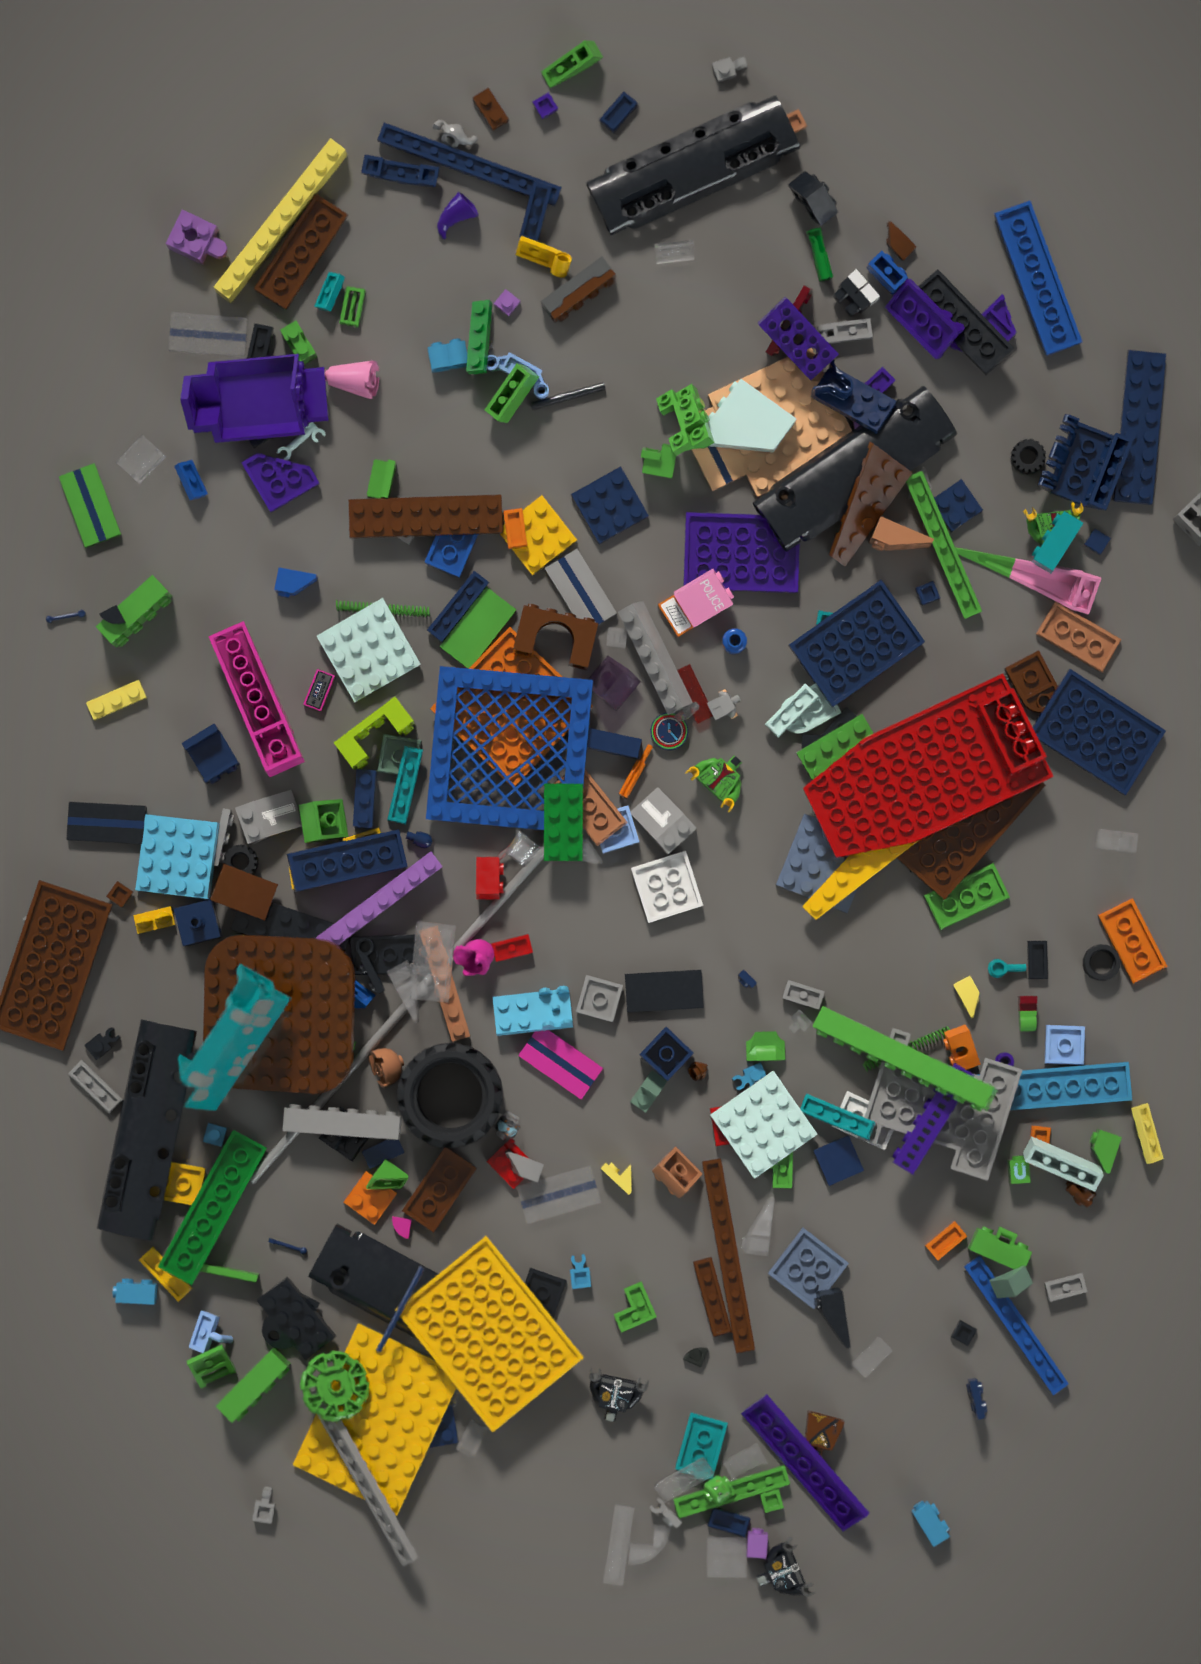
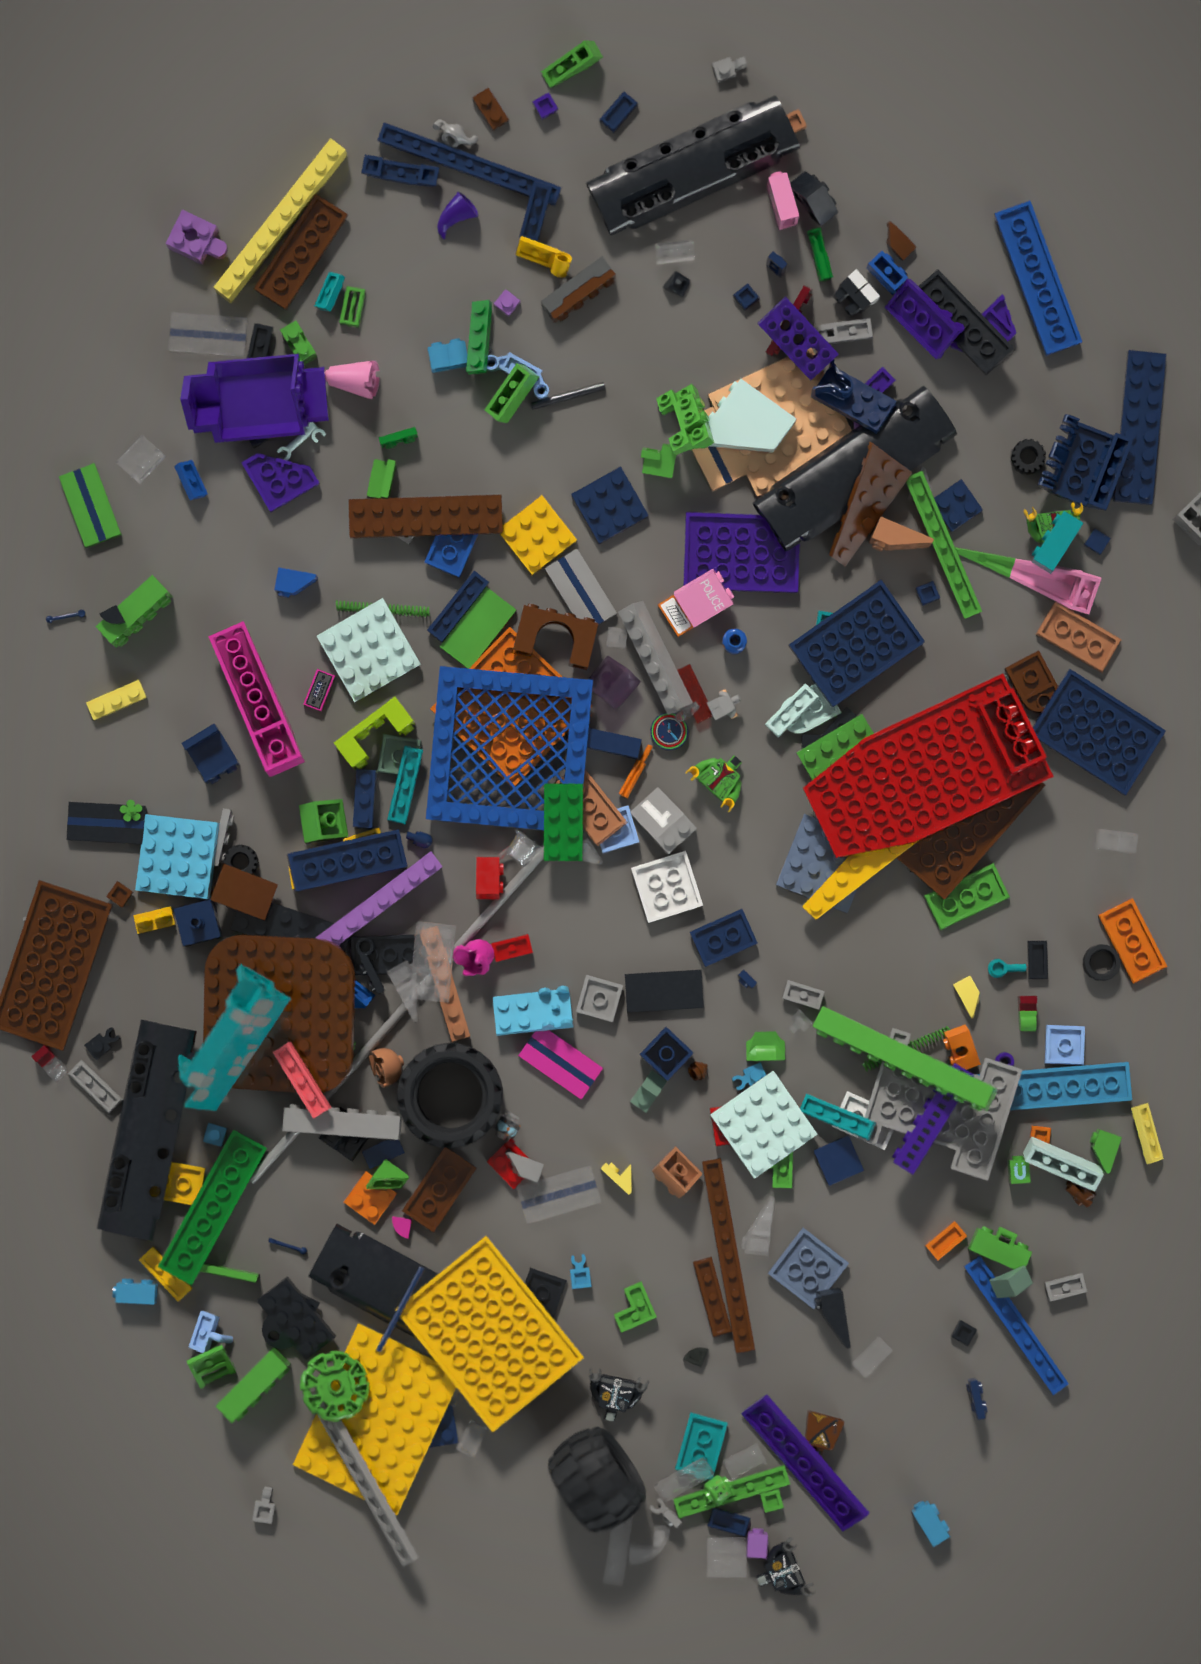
light grey slope [235,790,302,845] -> none
orange tile [503,508,527,549] -> none
none -> leg [31,1045,68,1082]
none -> bright green plant [120,800,142,822]
none -> coral plate [273,1041,331,1119]
none -> green plate [379,427,418,449]
none -> black tyre [548,1426,646,1533]
none -> black slope [663,271,691,297]
none -> dark blue plate [690,909,758,967]
none -> dark blue tile [733,283,760,310]
none -> dark blue plate [766,251,787,277]
none -> bright pink brick [767,171,799,230]

